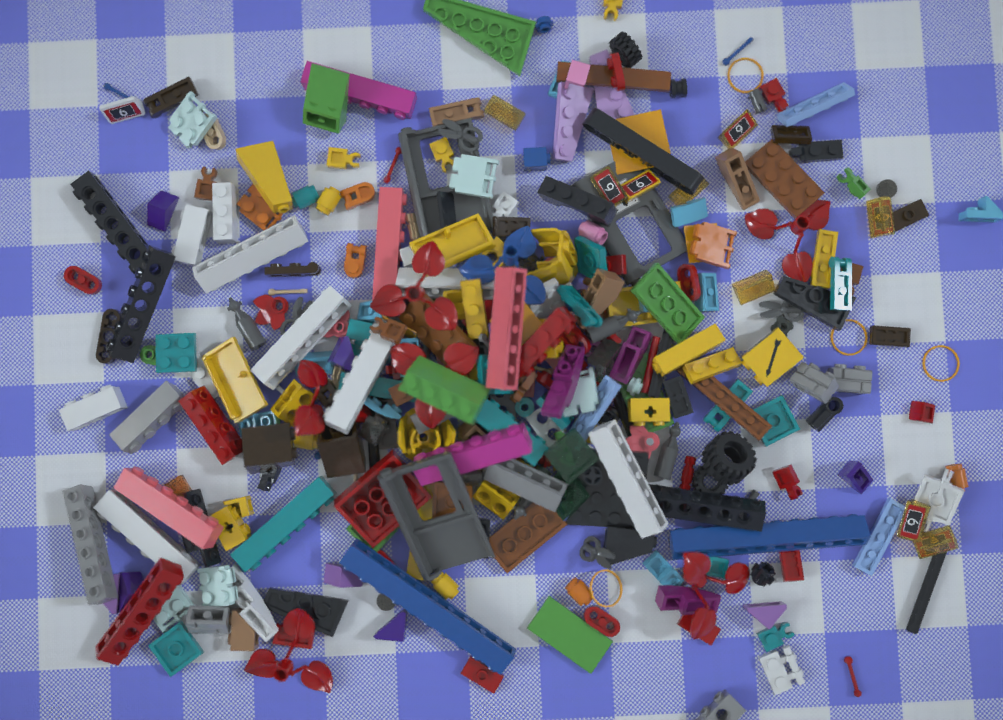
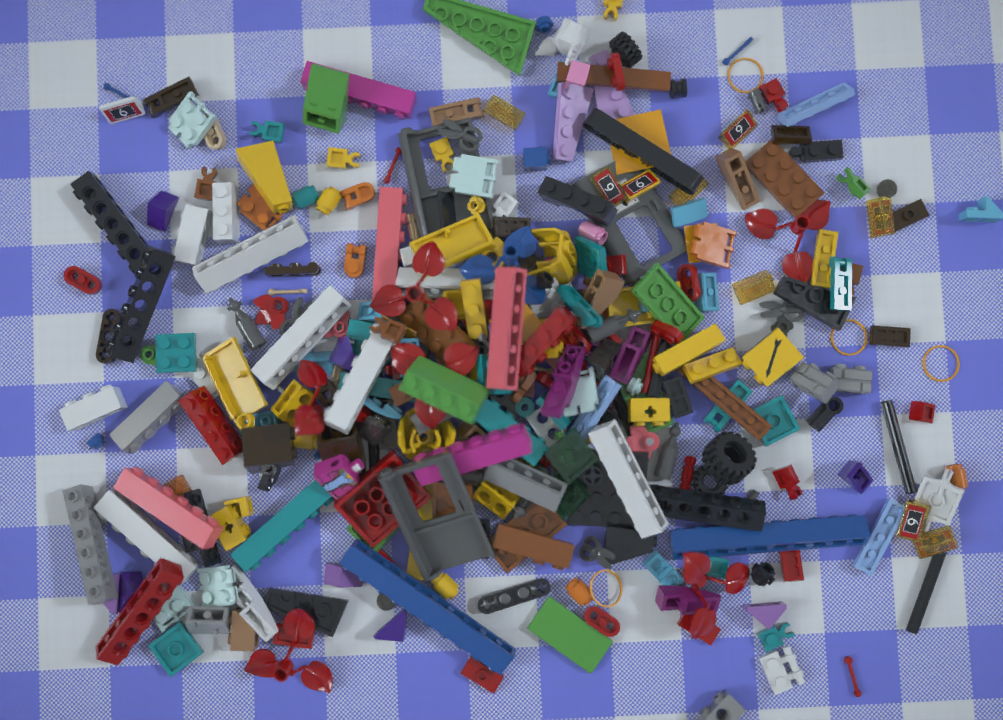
none -> blue plate [86,433,105,450]
none -> yellow plate [236,412,255,430]
none -> teal plate [249,120,285,144]
none -> dark pink torso [313,454,364,500]
none -> yellow plate [467,196,485,215]
none -> black beam [478,577,551,614]
none -> dark orange brick [492,523,575,570]
none -> white helmet [535,18,589,66]
none -> black plate [536,271,554,289]
none -> red plate [650,320,684,344]
none -> black axle [881,400,917,494]

